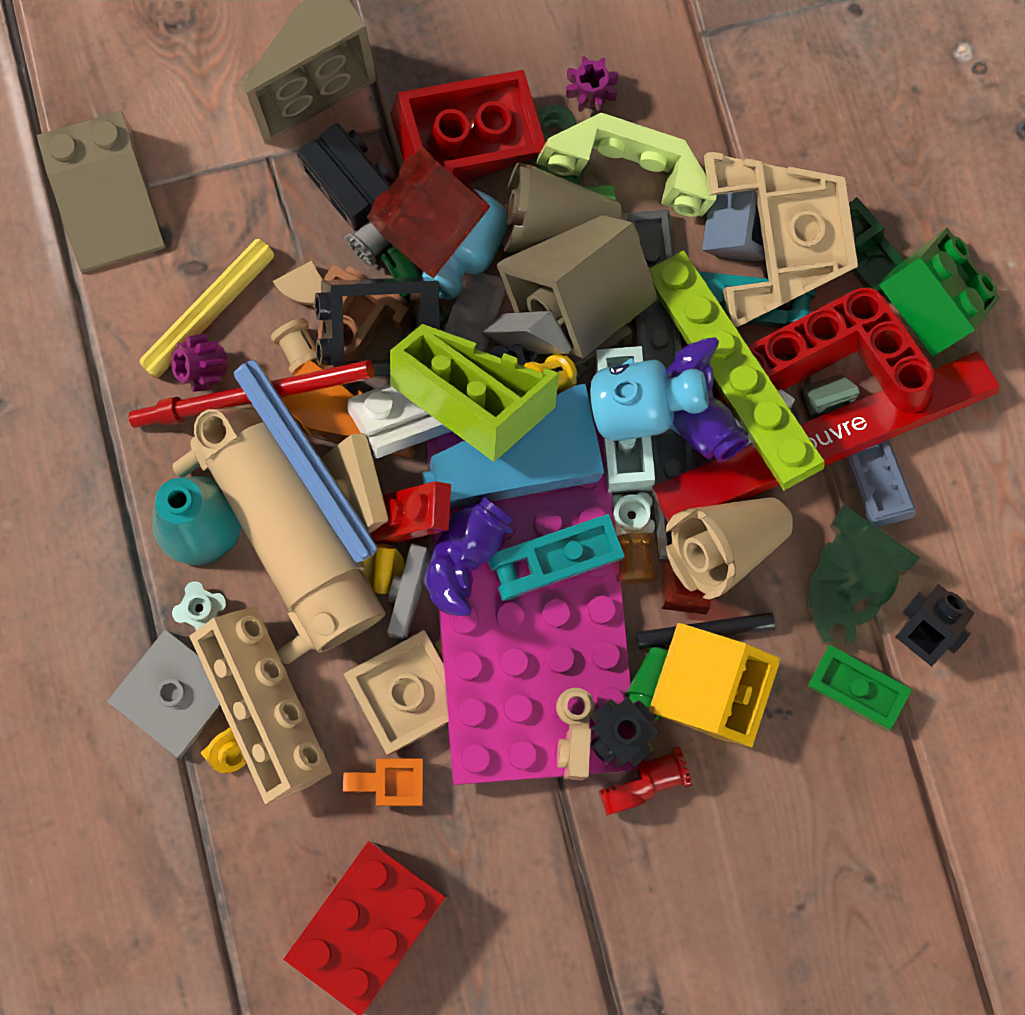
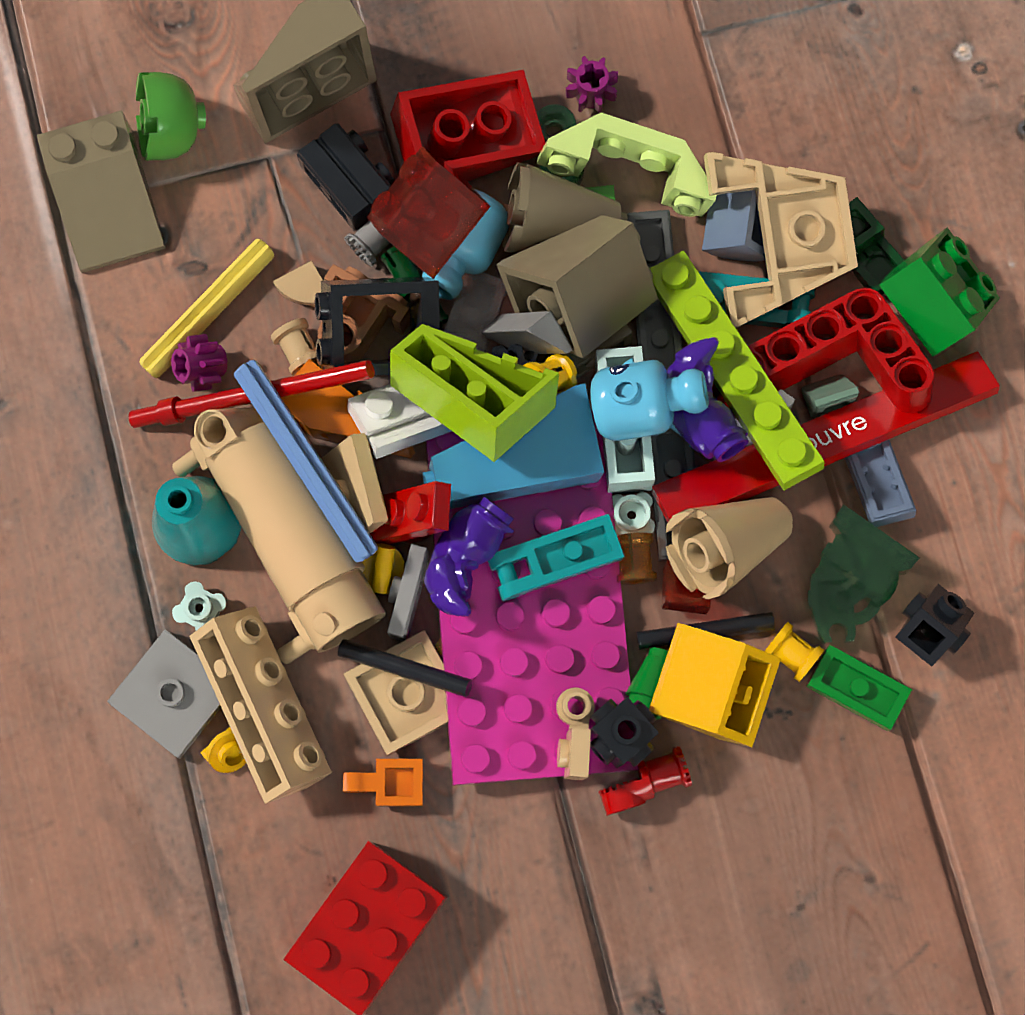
none -> bright green cylinder [136,72,206,161]
none -> black bar [338,639,472,697]
none -> yellow bush [765,622,824,682]

